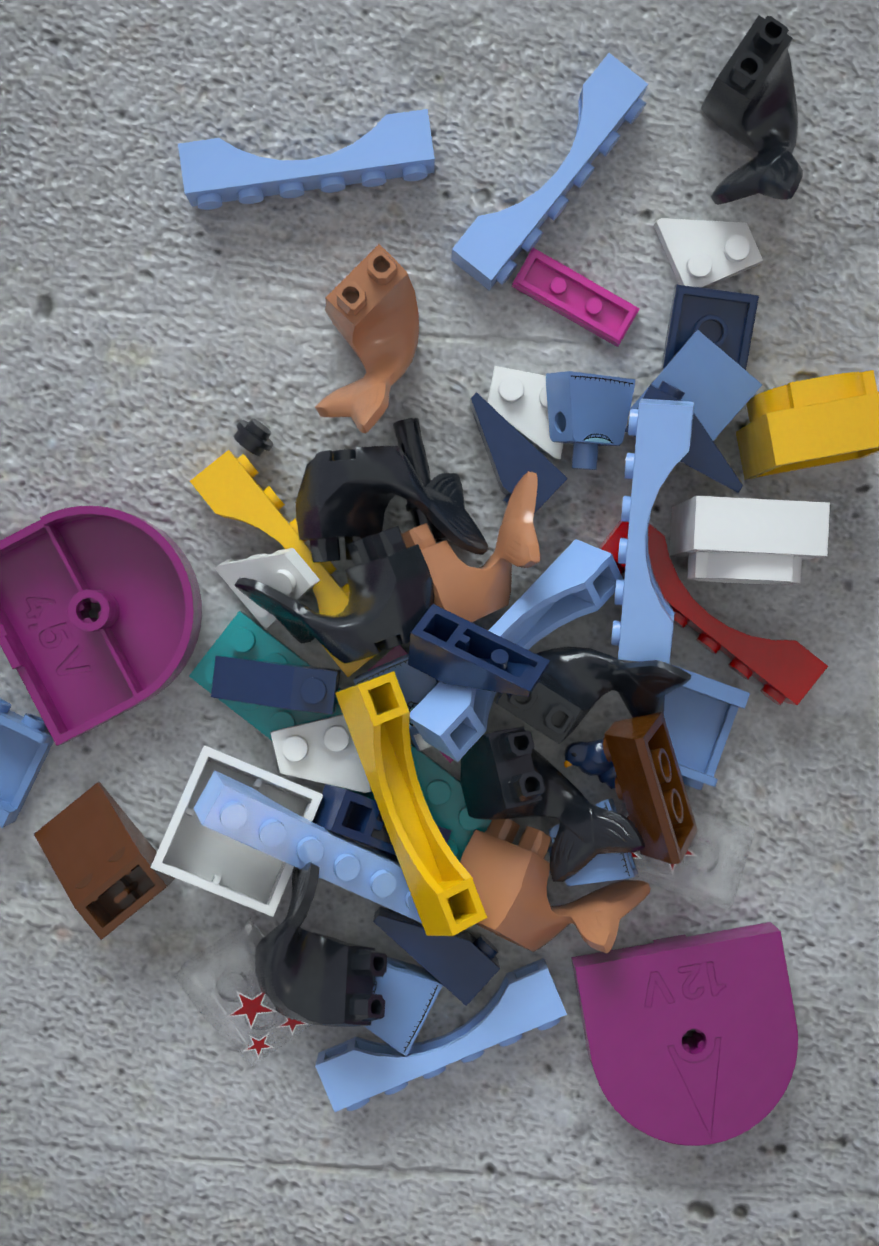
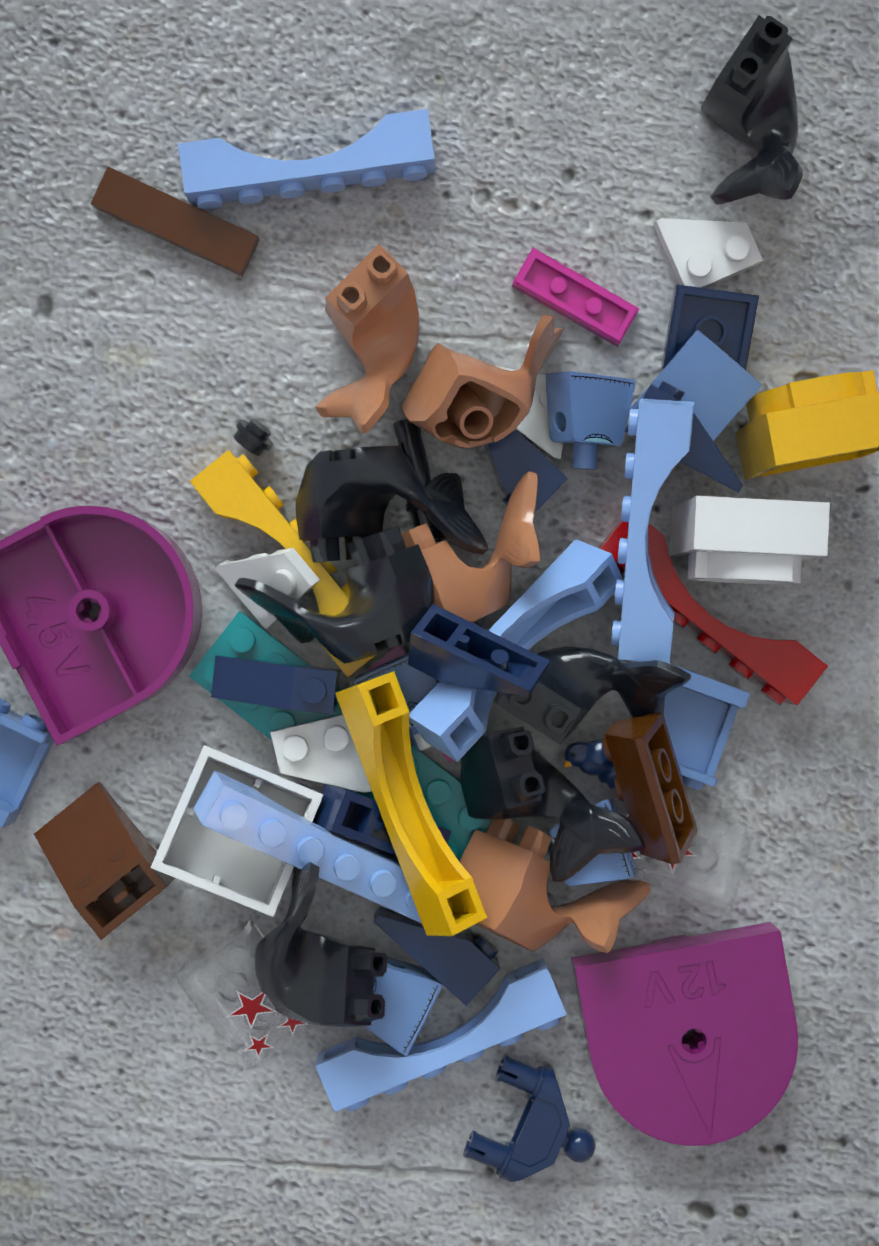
light blue arch [451,53,648,291] -> none
none -> reddish brown tile [90,166,260,277]
none -> nougat hips [401,314,564,448]
none -> dark blue connector [463,1054,596,1182]

